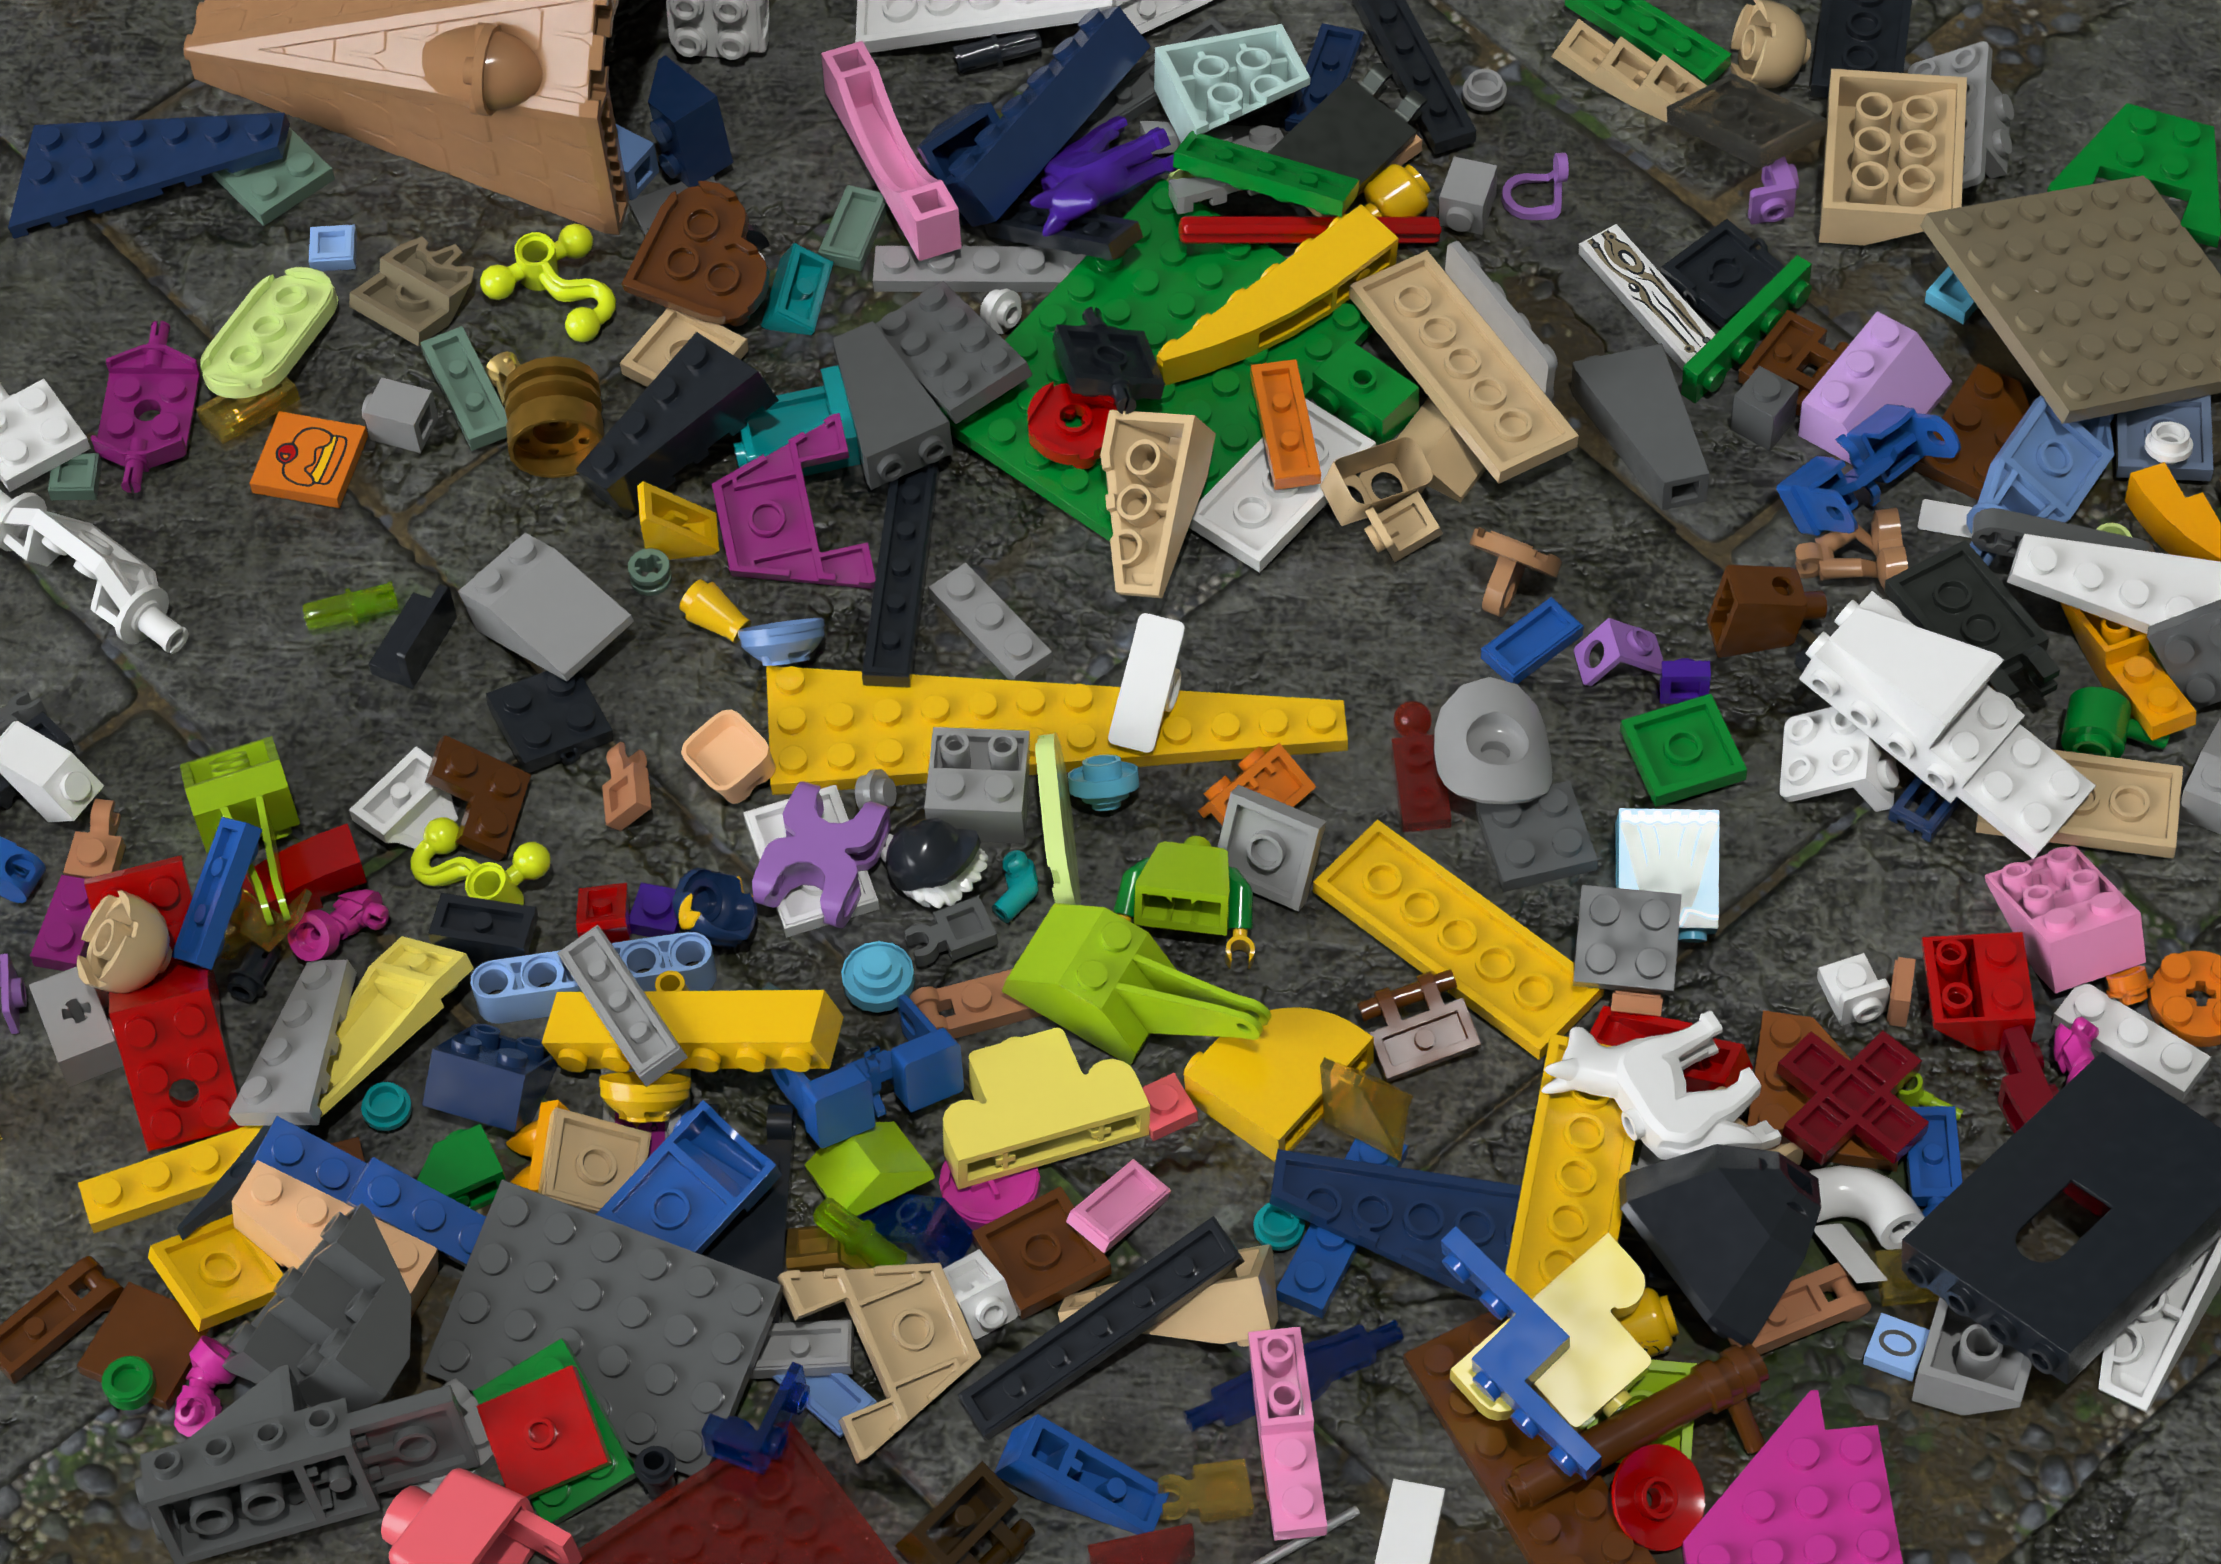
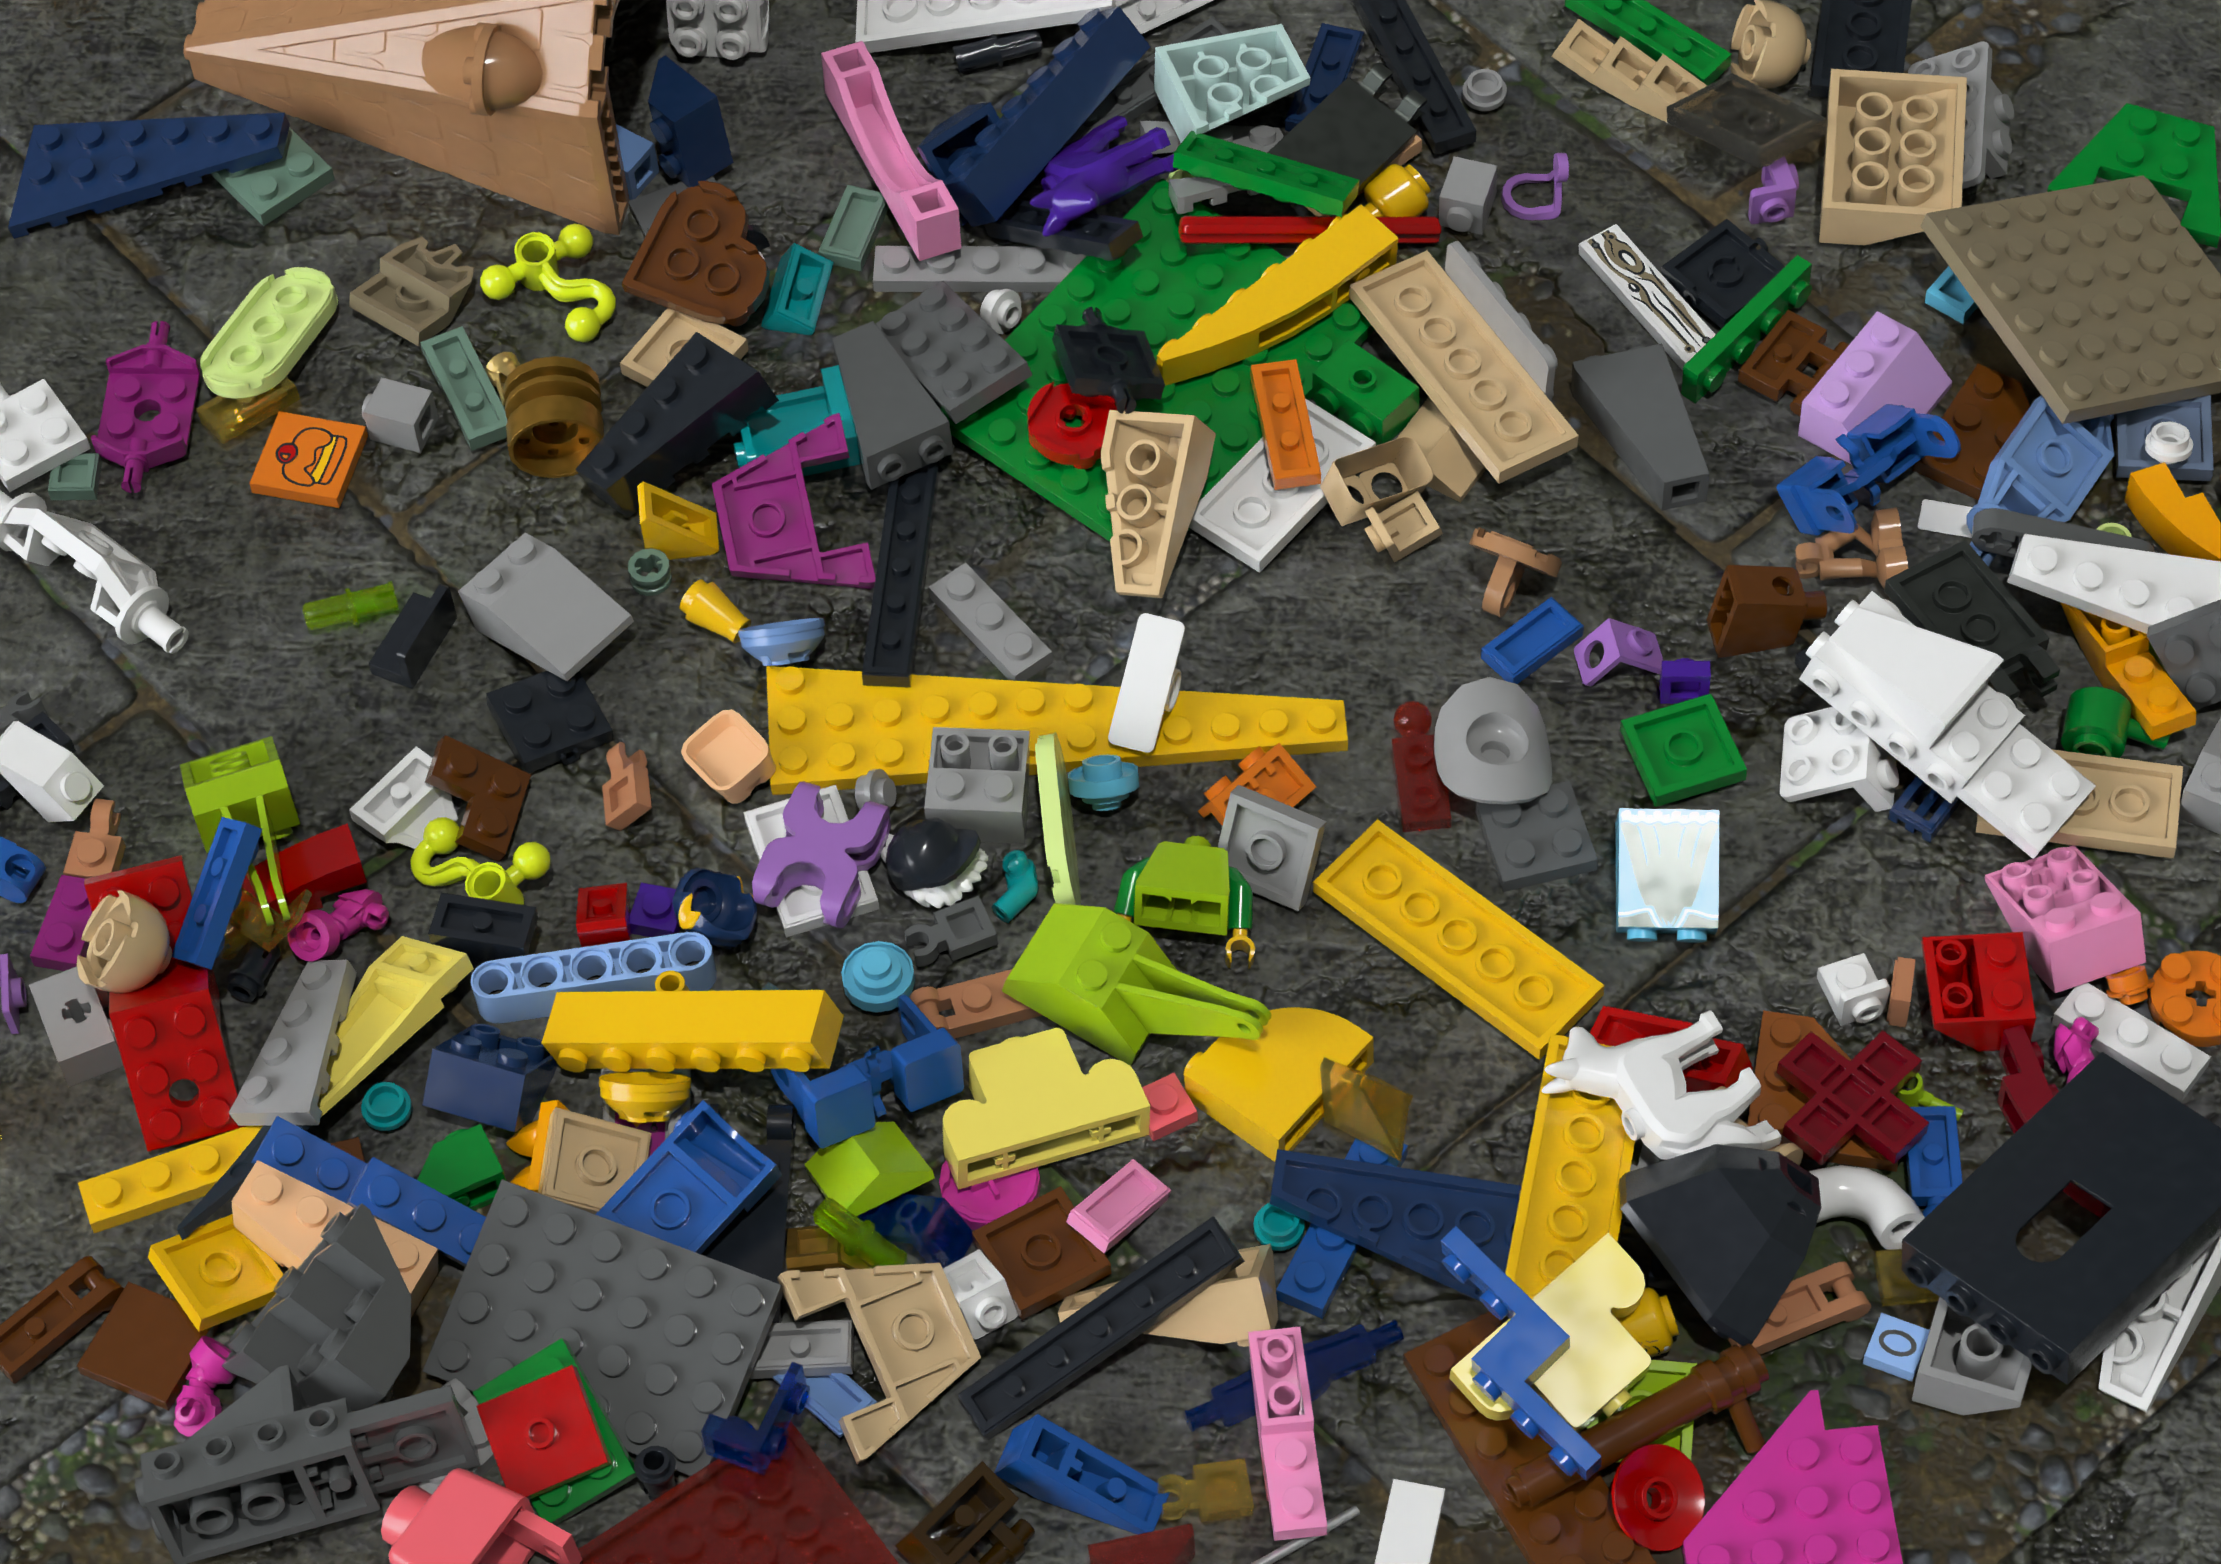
green tile [102,1356,157,1410] -> none
light blue tile [309,224,357,271] -> none
light grey tile [557,925,688,1087] -> none
plate [1357,969,1481,1083] -> none
plate [1573,885,1682,995] -> none
nougat tile [1611,990,1663,1016] -> none
dark grey brick [1731,366,1799,451] -> none
white sticker [1814,1224,1888,1283] -> none

